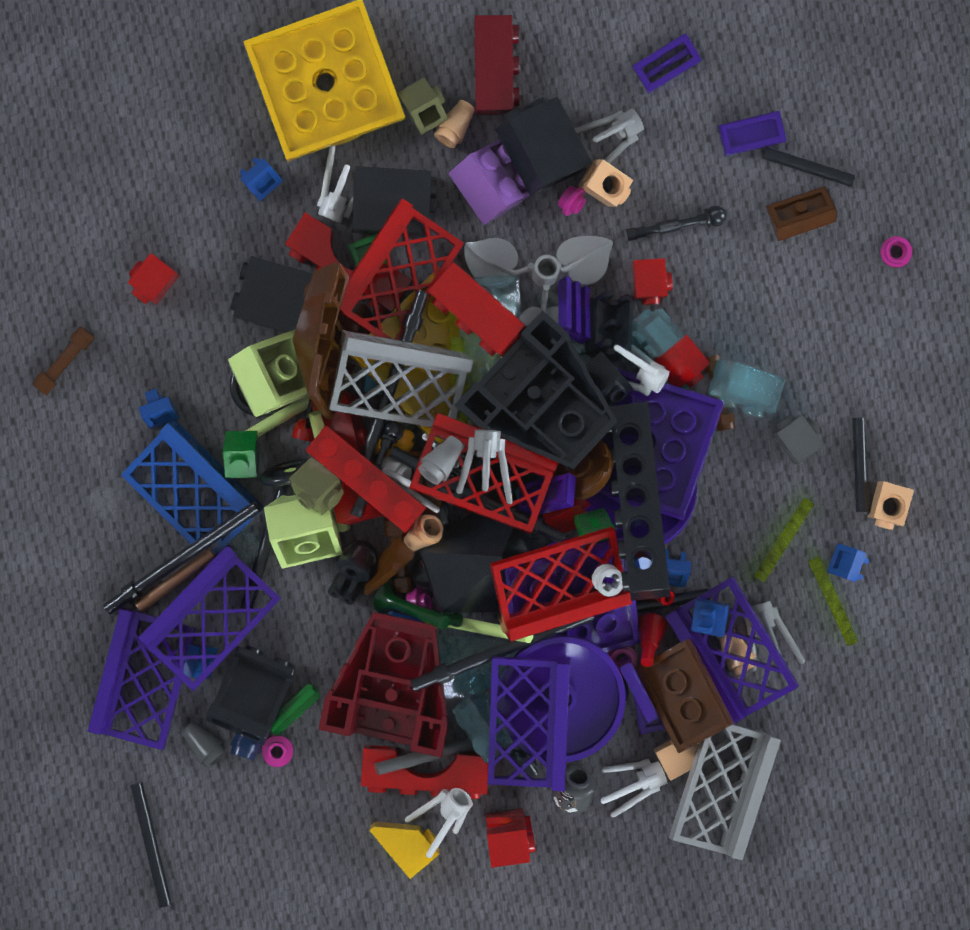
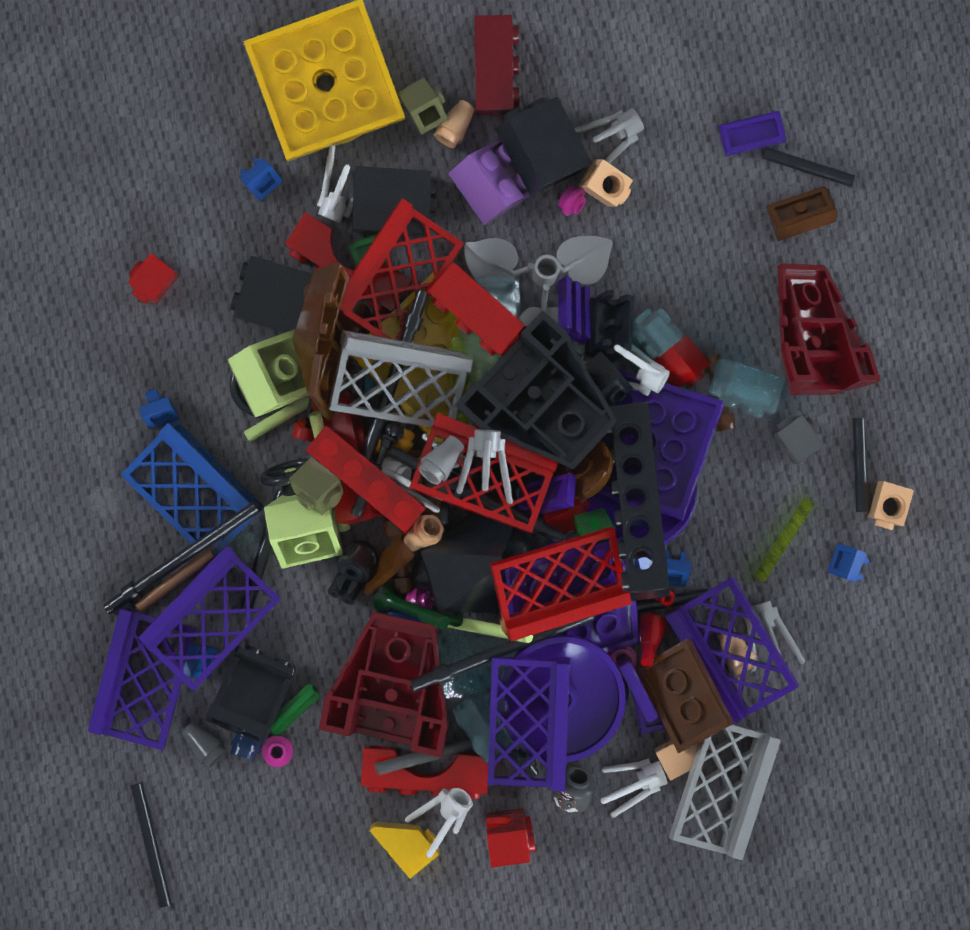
reddish brown bar [32,326,95,396] -> none
green brick [223,431,260,478] -> none
white bush [592,564,623,597] -> none
black piece [626,206,727,241] -> none
red brick [631,258,673,306] -> none
dark purple tile [632,33,702,94] -> none
blue tile [691,598,729,637] -> none
clear neon green bar [808,556,858,646] -> none
dark pink plate [880,236,912,268] -> none
none -> dark red wedge [777,263,881,395]

